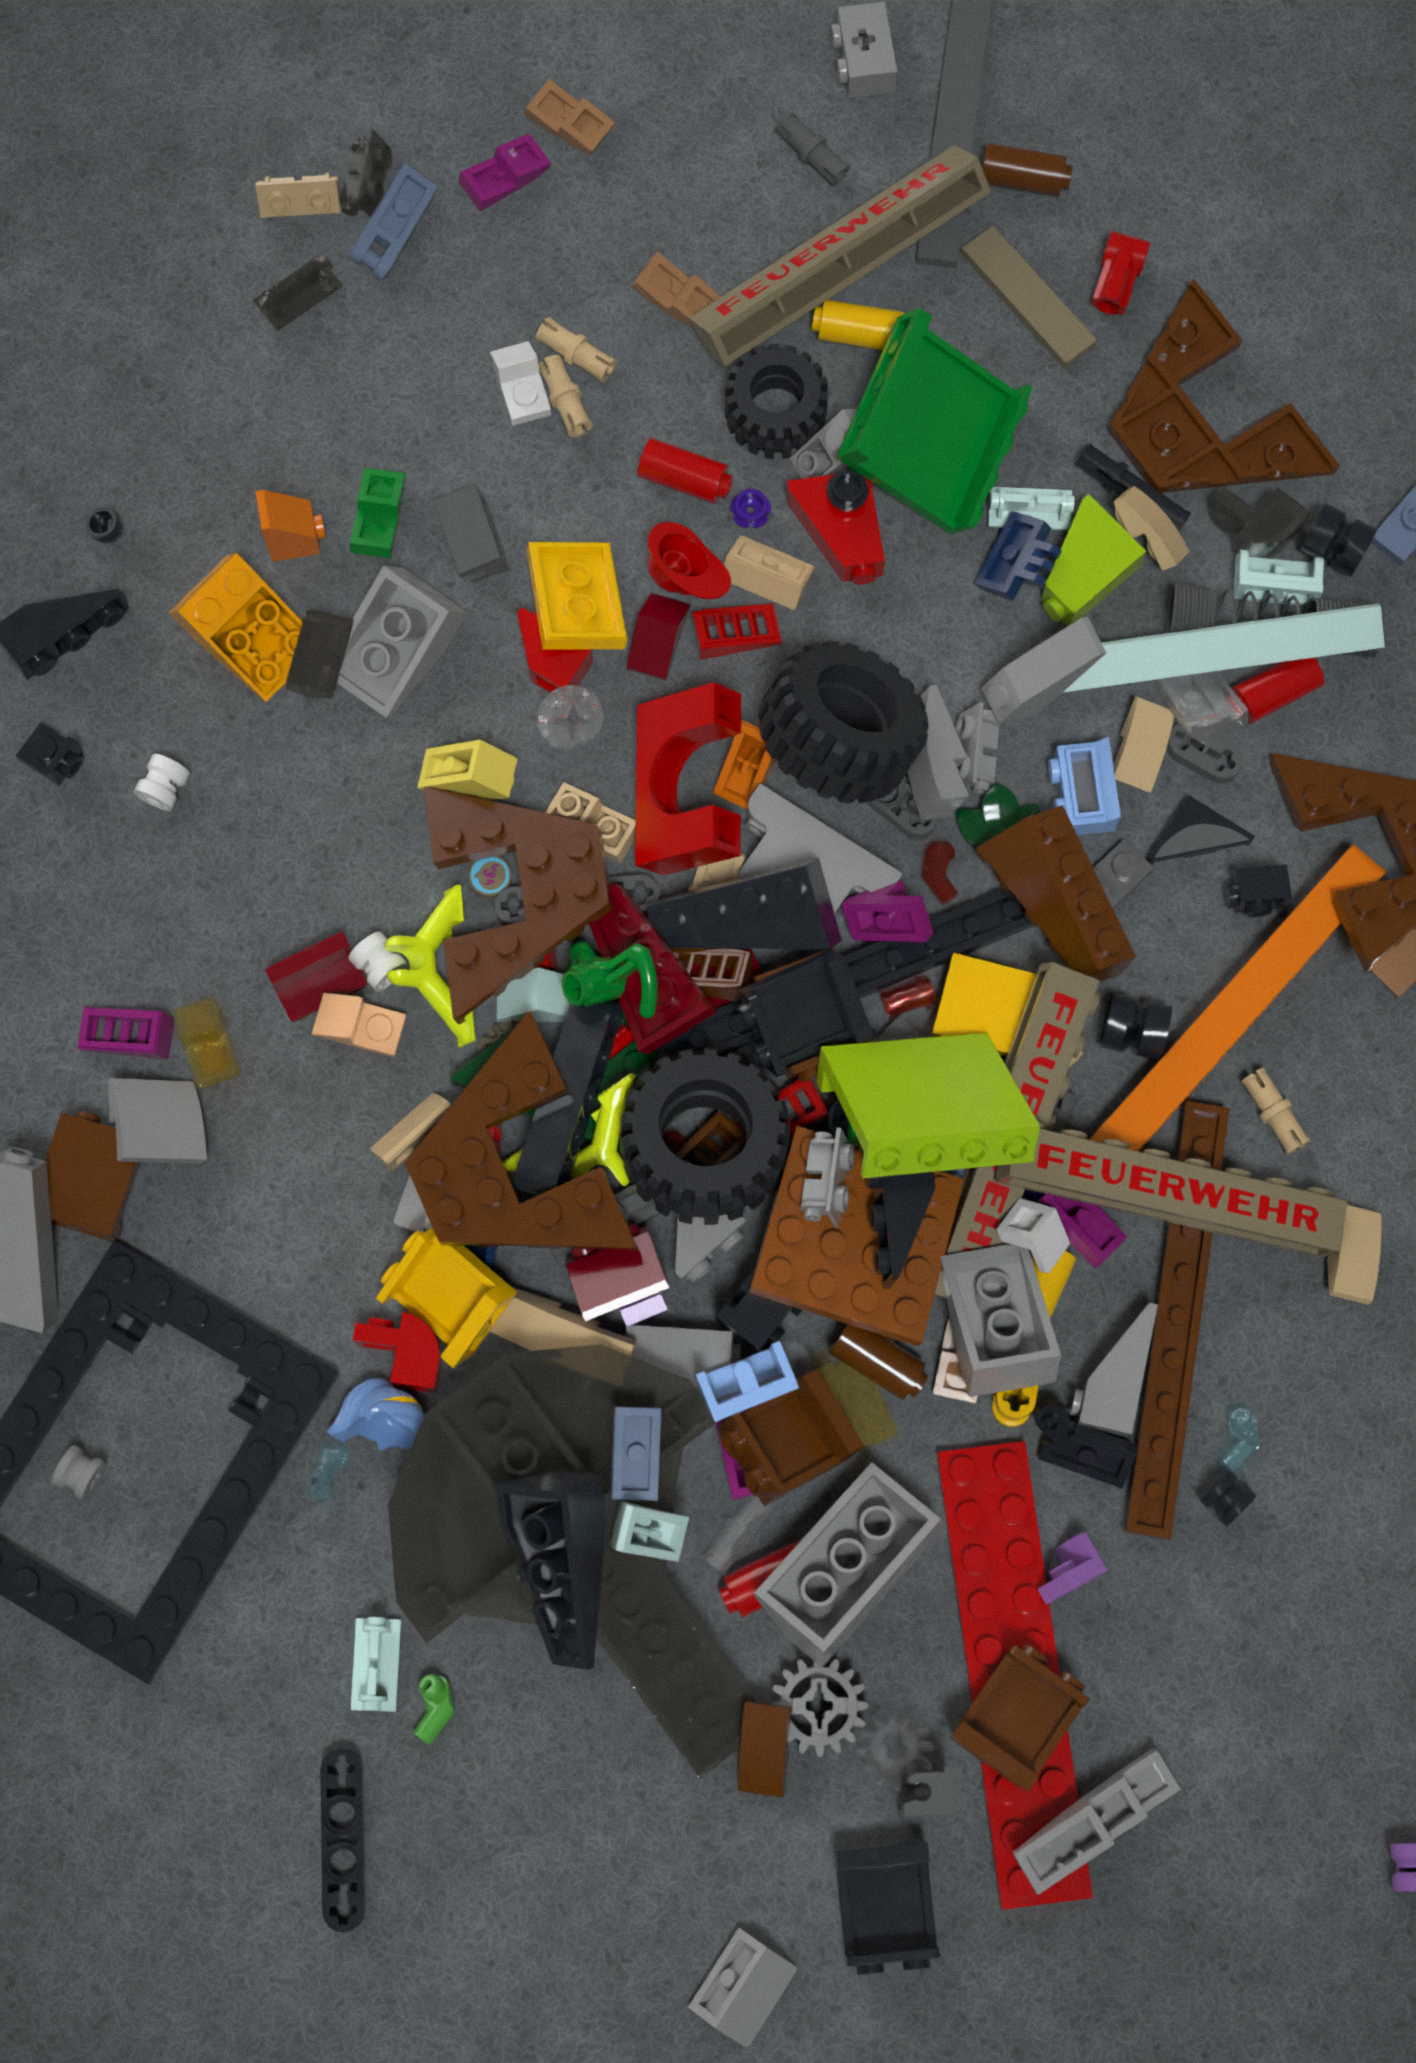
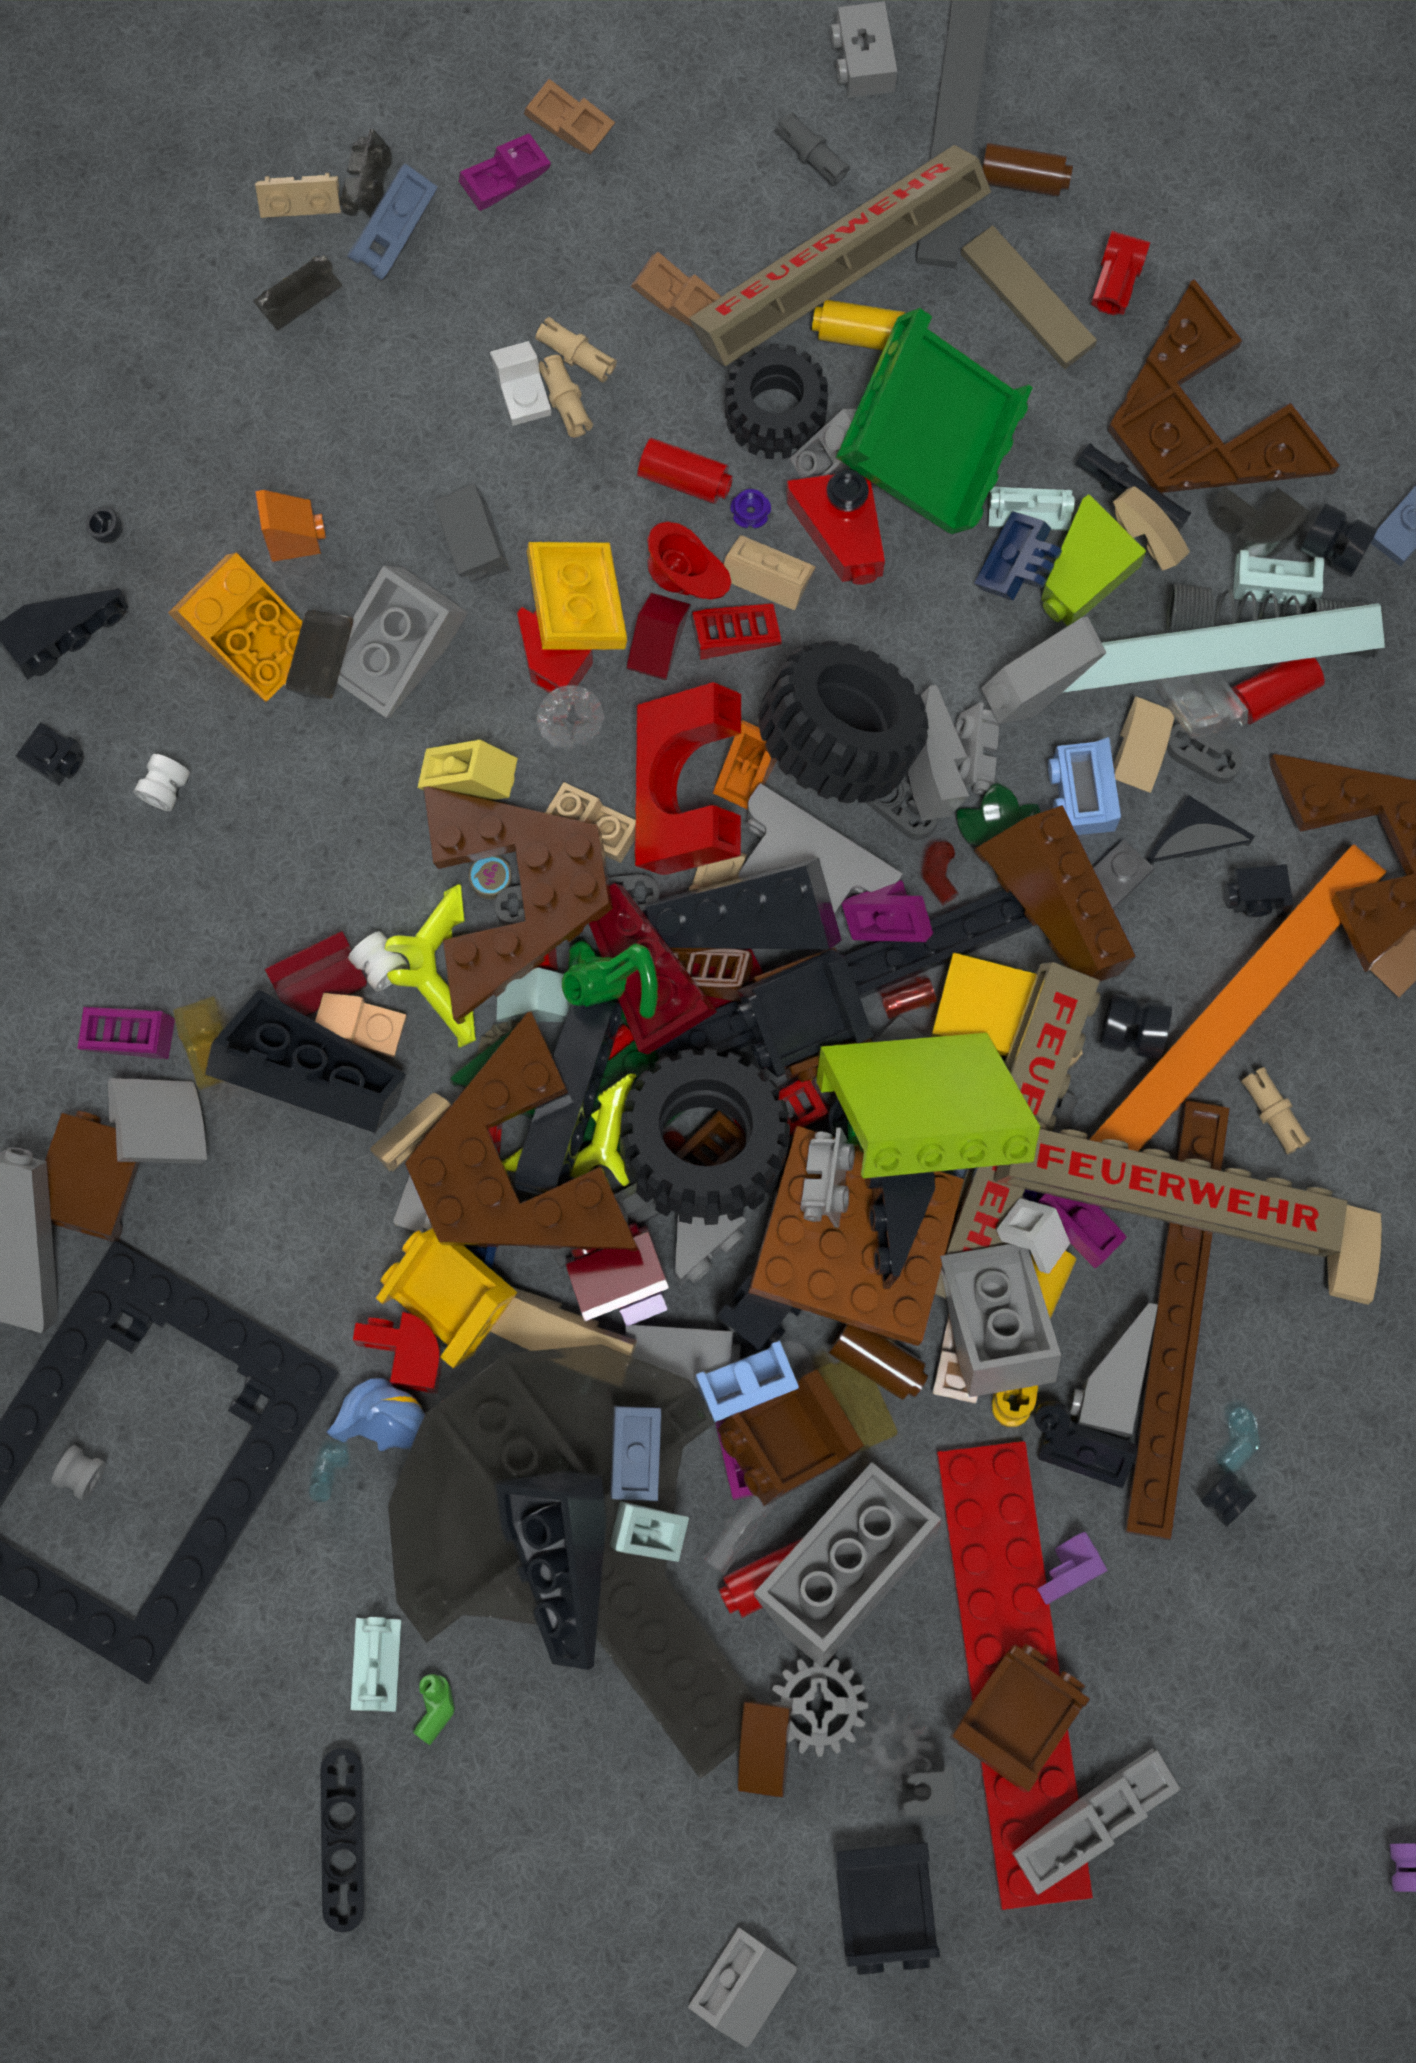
green slope [349,467,406,559] -> none
none -> black wedge [205,989,407,1133]

